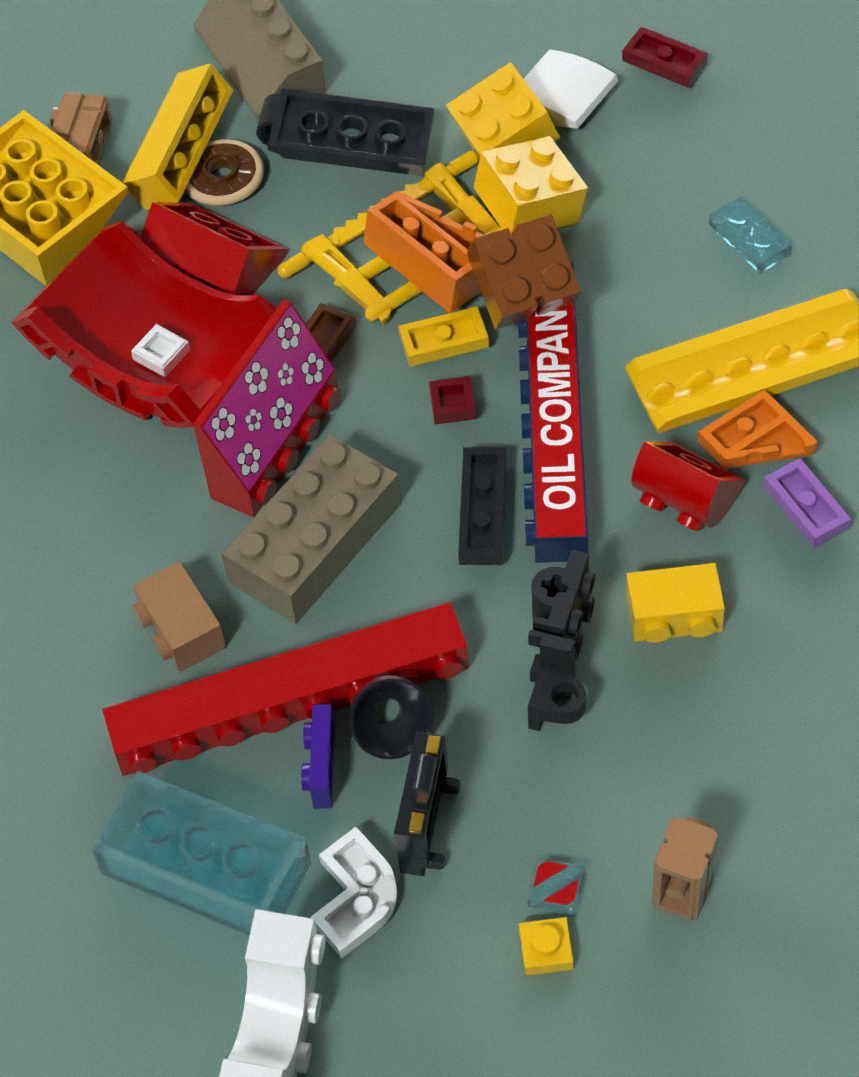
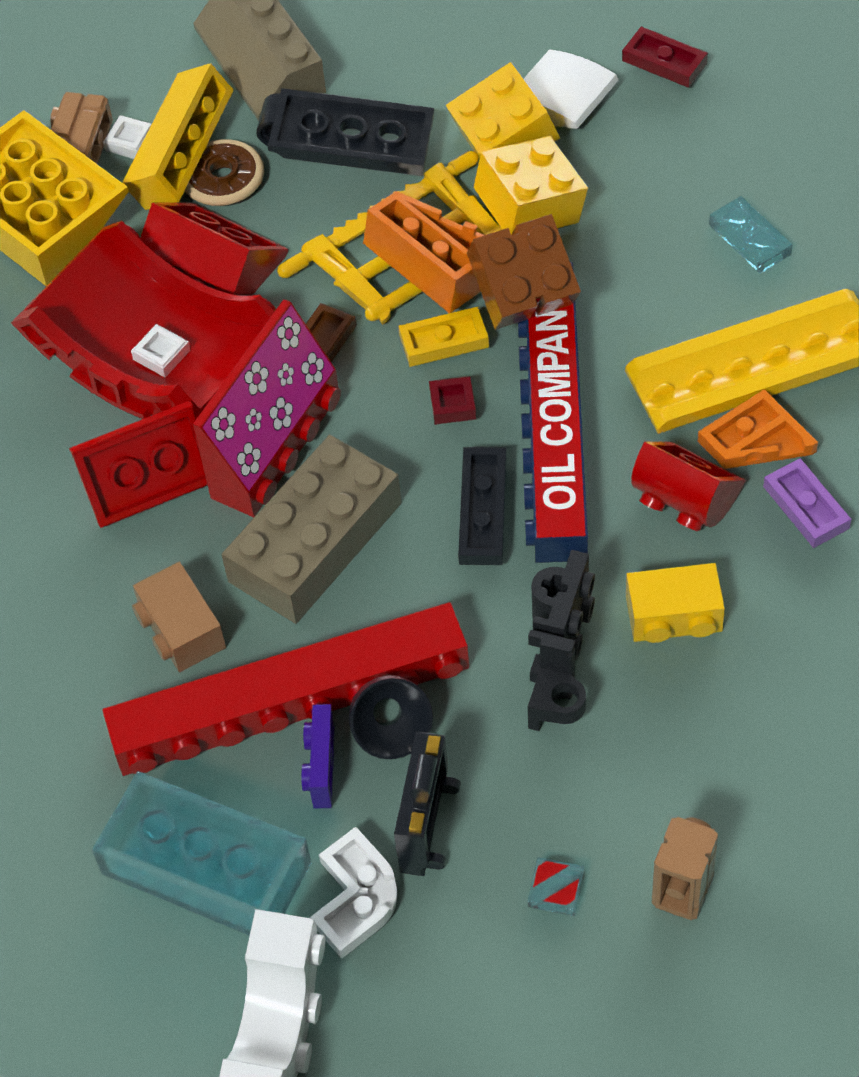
yellow plate [518,917,574,976] -> none
none -> red tile [69,401,207,528]
none -> white tile [103,115,152,159]

